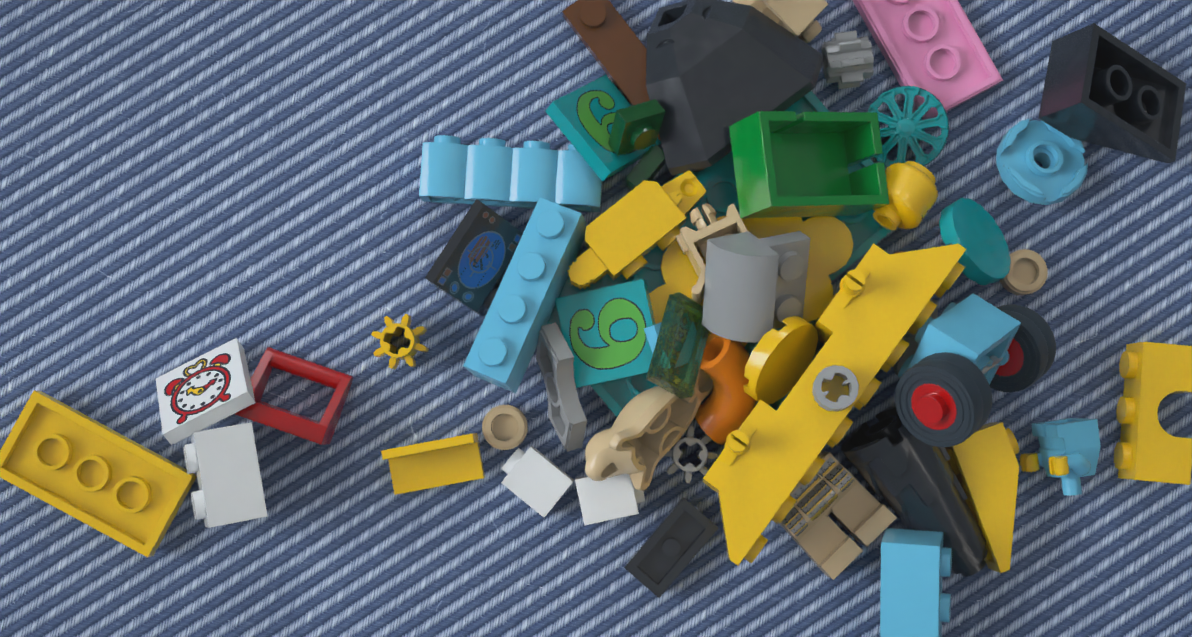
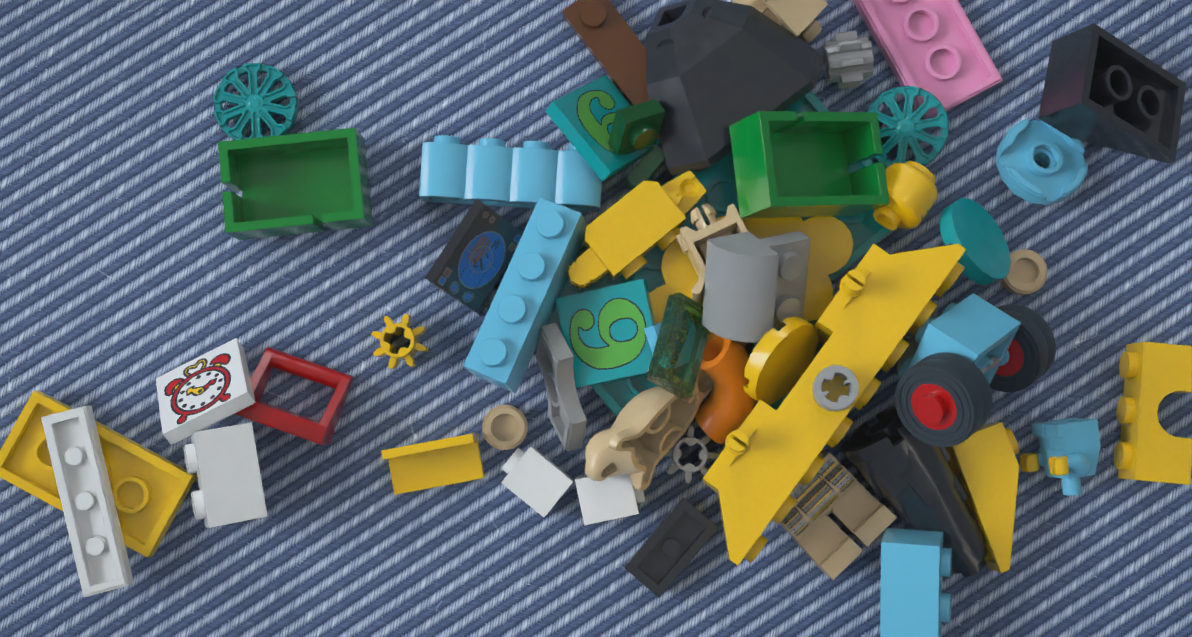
none -> white tile [41,406,134,597]
none -> teal wheel [213,63,299,140]
none -> green piece [218,128,373,240]

